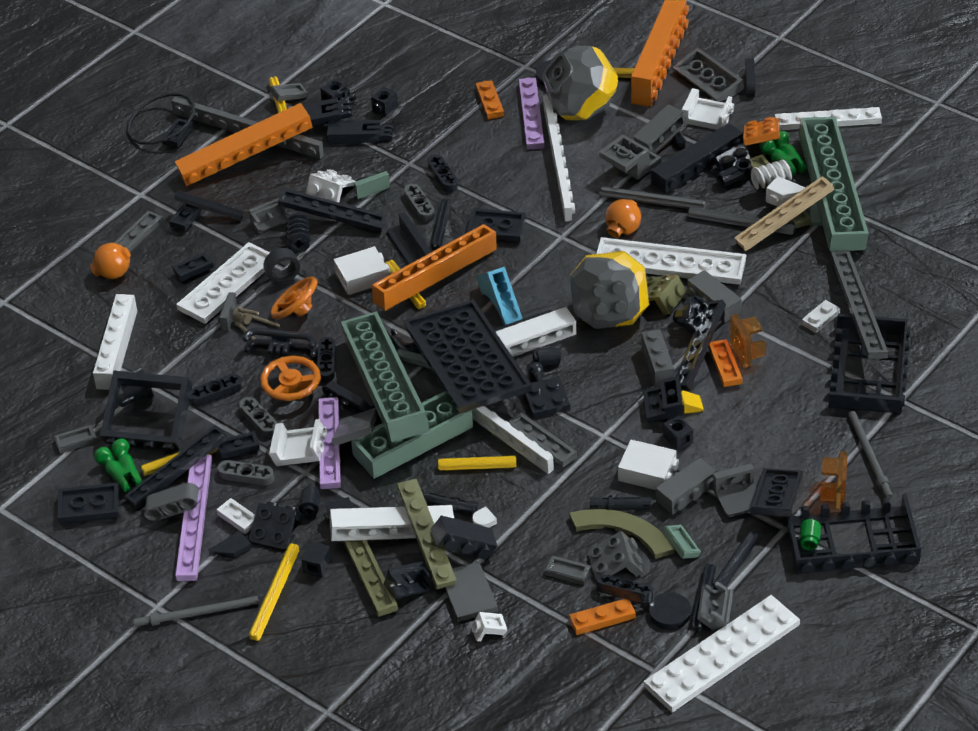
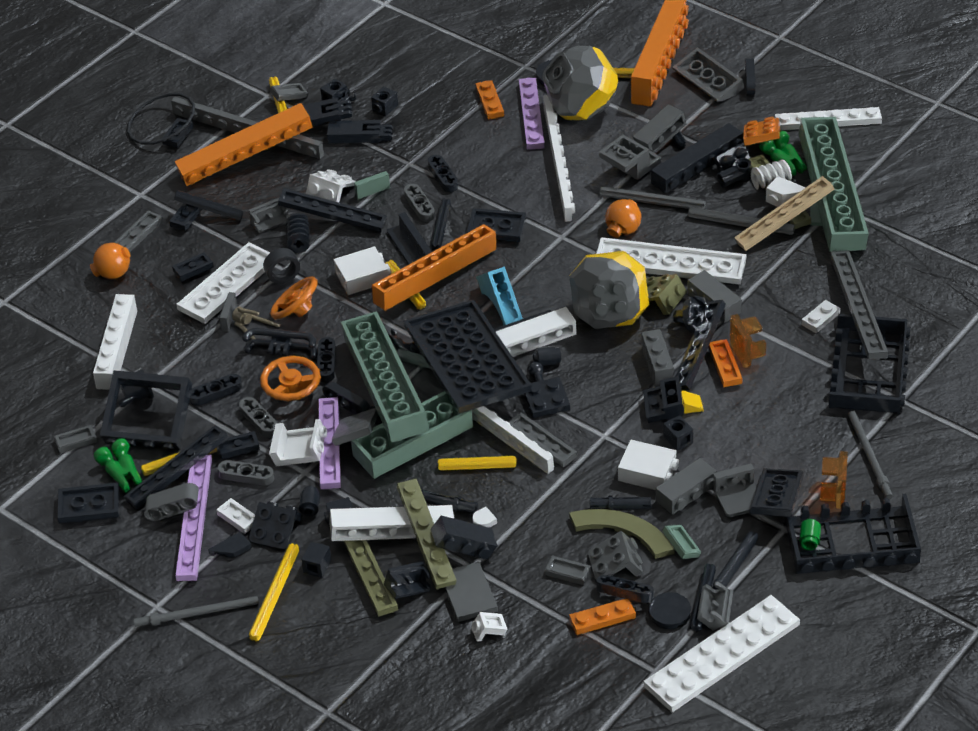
white panel [682,88,734,130] -> none

